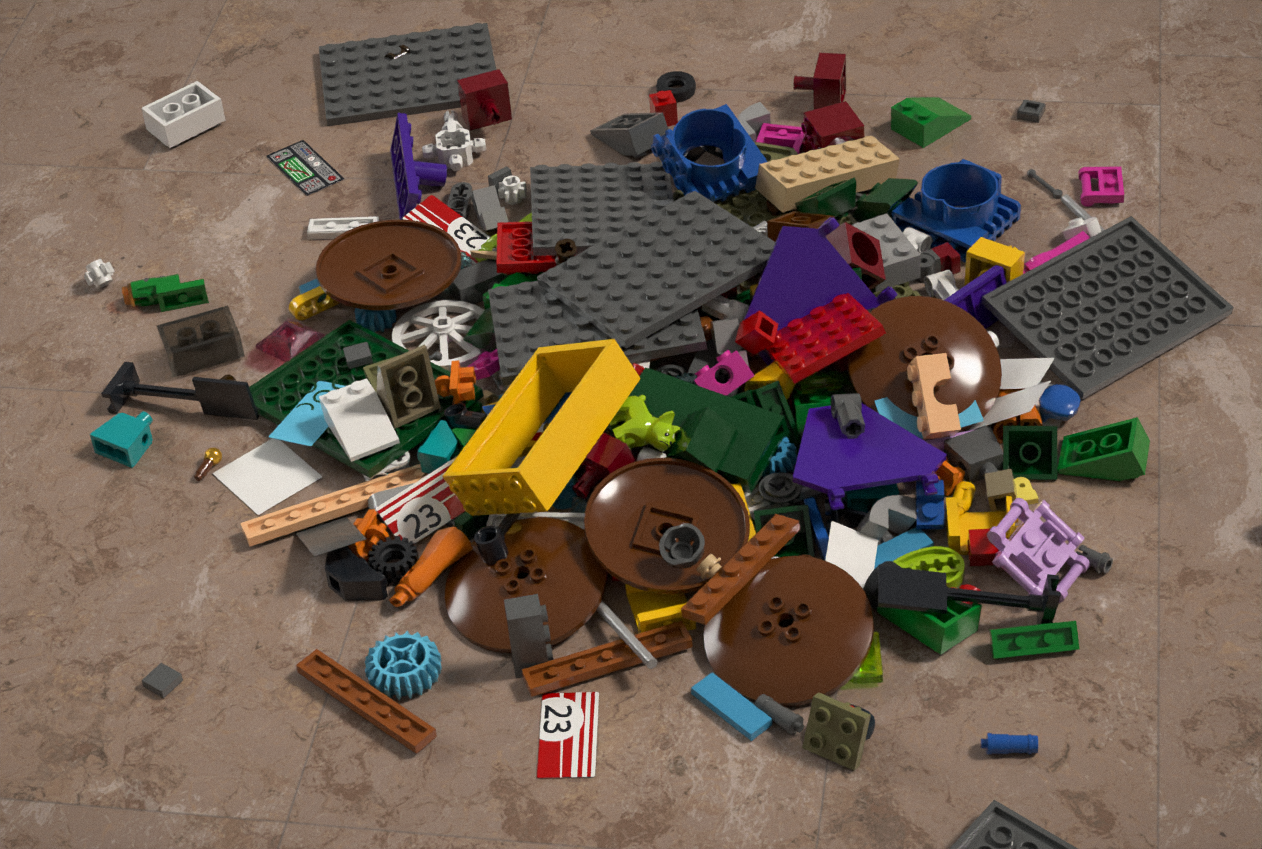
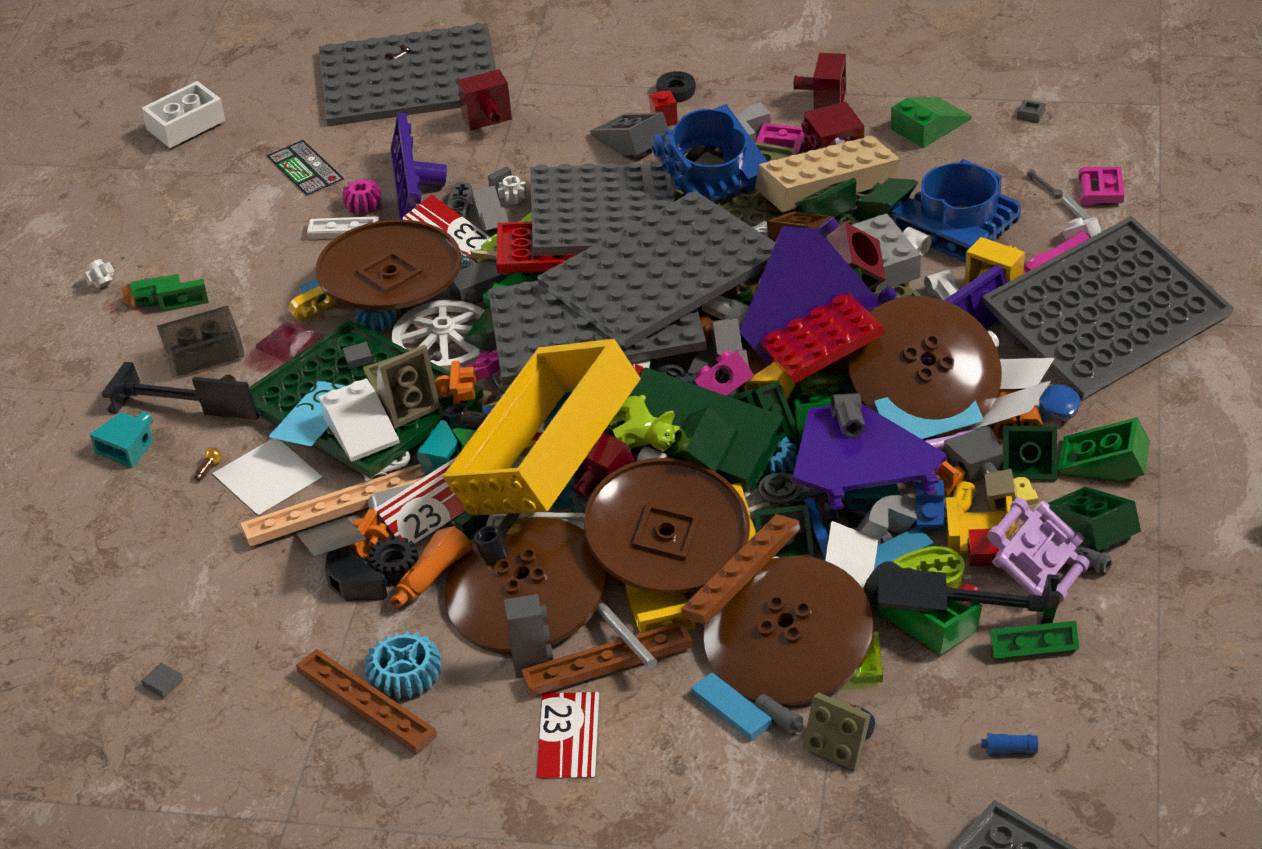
white piece [422,110,486,171] -> none
dark brown bush [555,238,577,266] -> none
dark grey helmet [659,523,705,569] -> none
tan plate [696,553,722,579] -> none
red brick [735,310,779,355] -> none
light nougat arch [907,353,961,440] -> none
leg [915,242,961,282] -> none
none -> dark pink gear [342,178,381,215]
none -> dark green slope [1048,487,1141,552]

